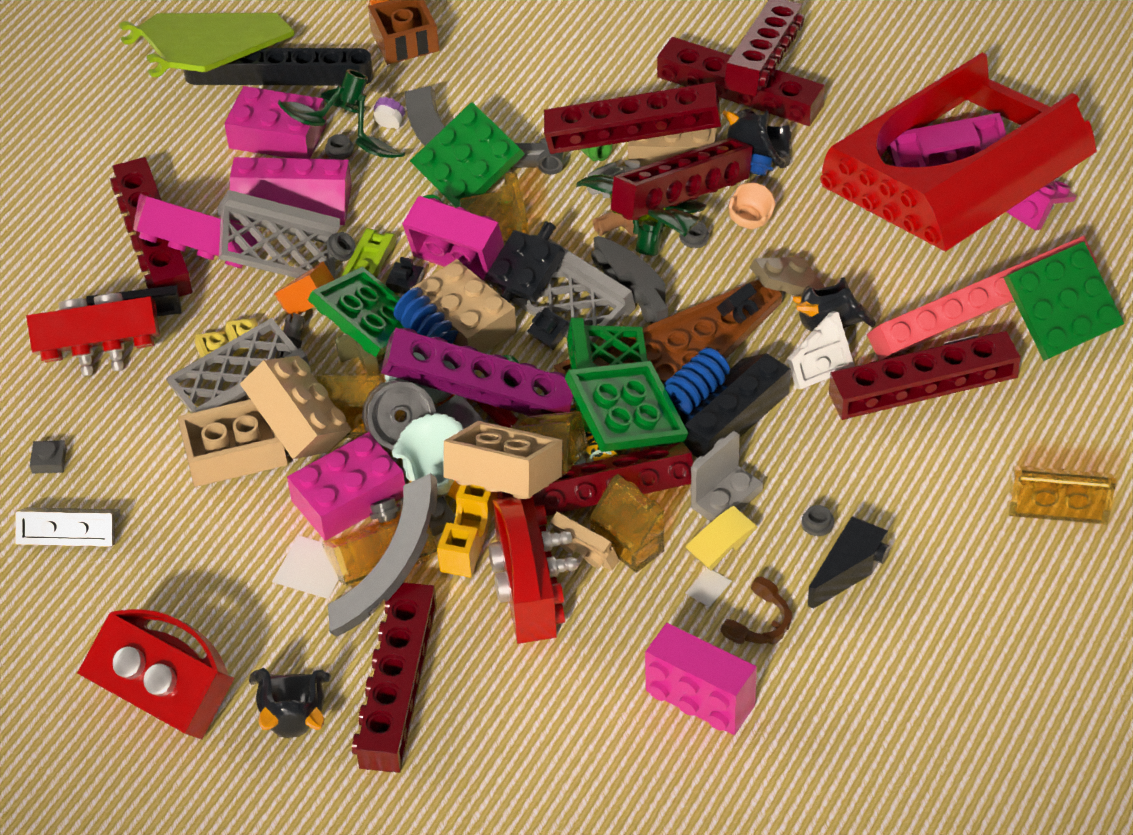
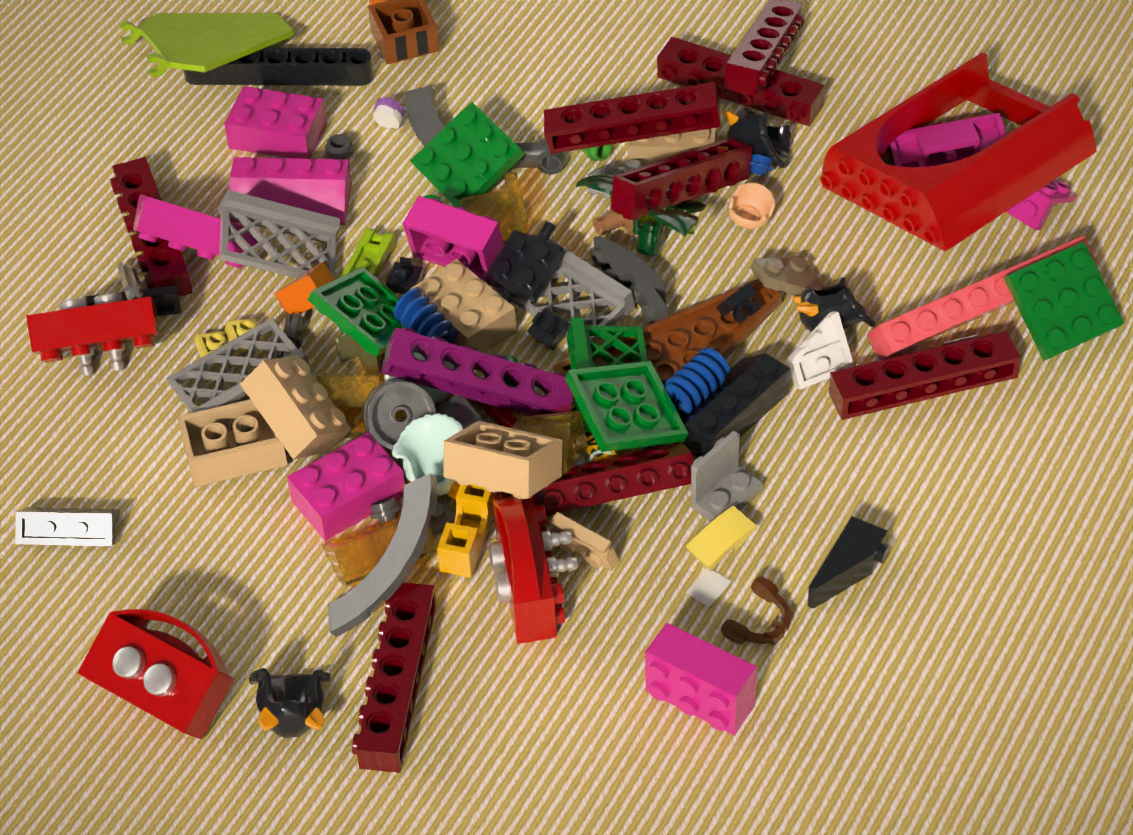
dark grey plate [30,440,67,474] -> none
white sticker [272,535,354,599] -> none
dark green plant [278,69,405,158] -> none
dark grey plate [326,232,355,261] -> none
clear yellow slope [590,474,664,573] -> none
dark grey plate [679,221,709,248] -> none
dark grey plate [801,505,834,536] -> none
clear yellow slope [1009,465,1116,525] -> none
none -> dark grey axle [117,260,143,300]

